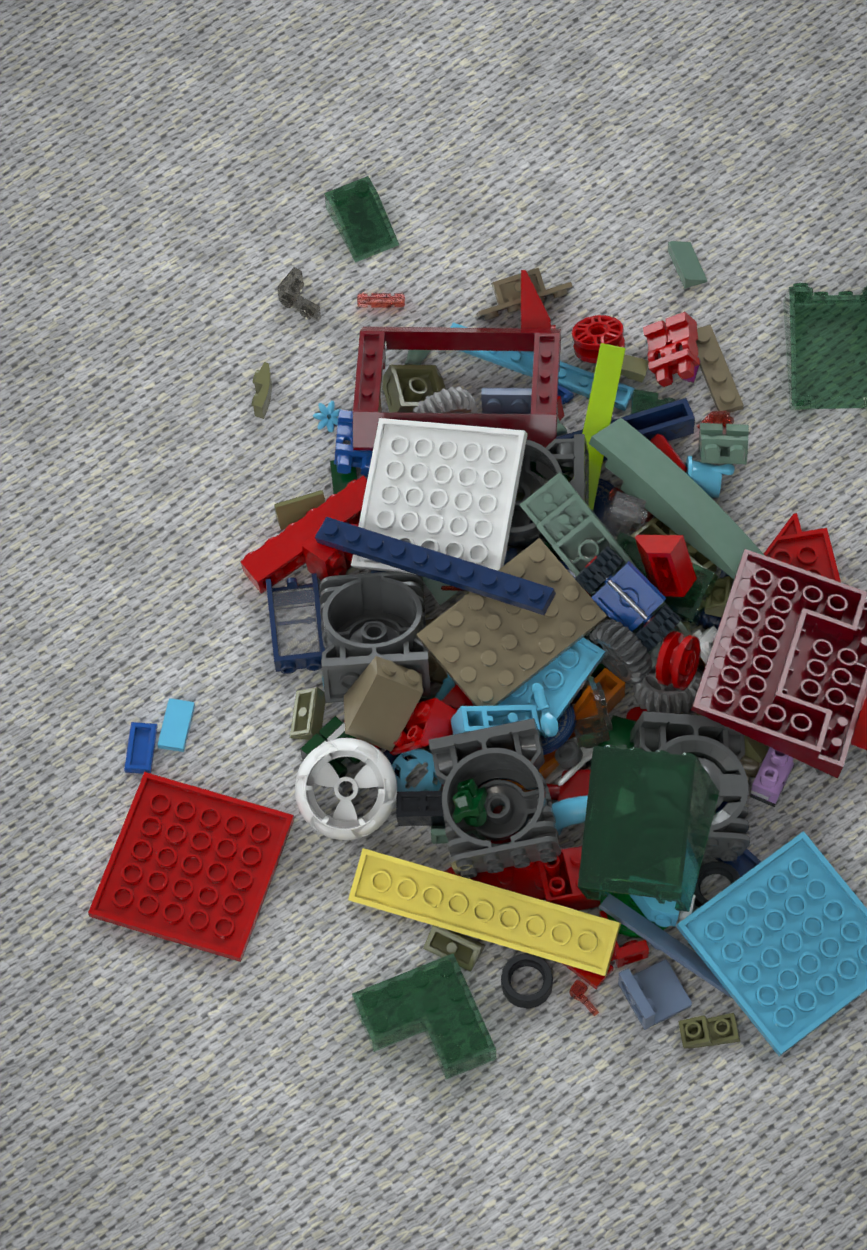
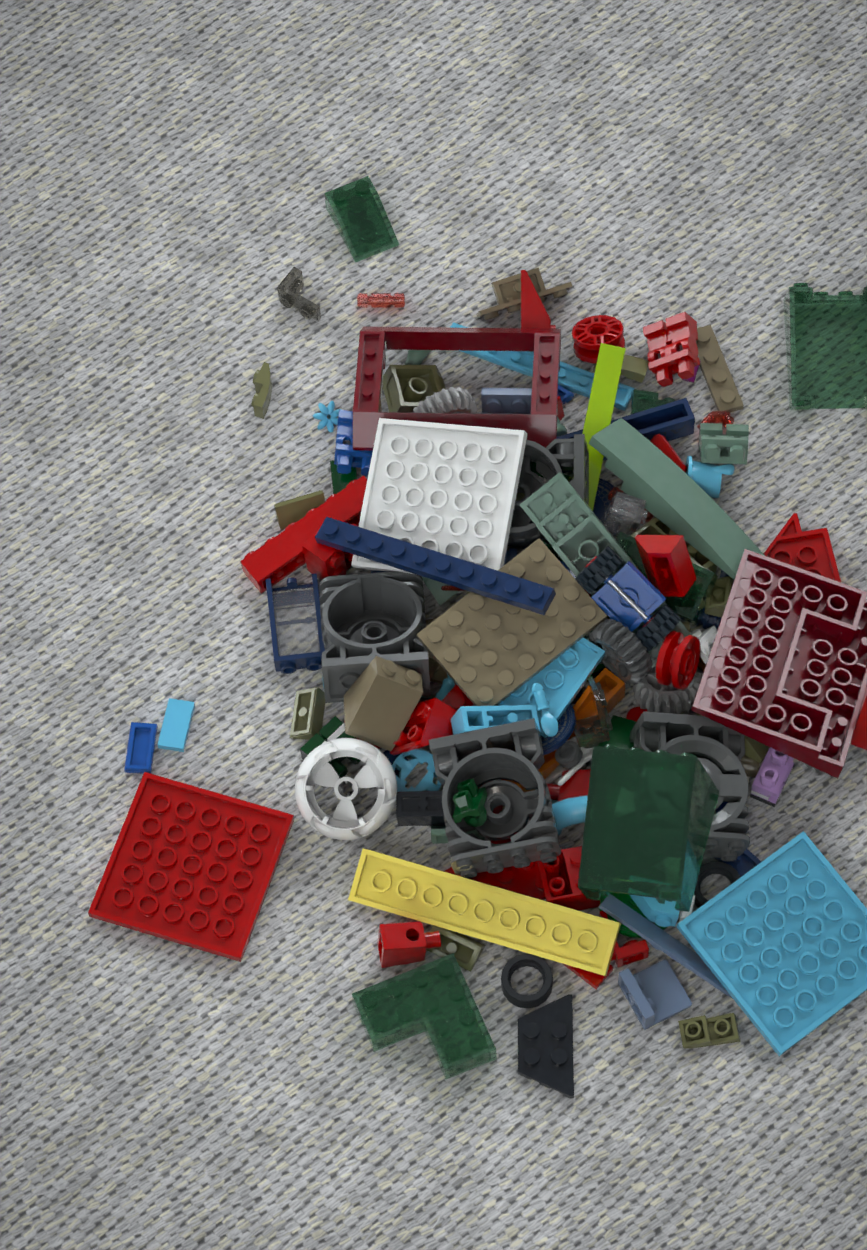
clear red hand [569,980,599,1017] -> none
sand green slope [668,241,708,289] -> none
none -> red torso [377,921,441,968]
none -> black wing [518,994,574,1098]

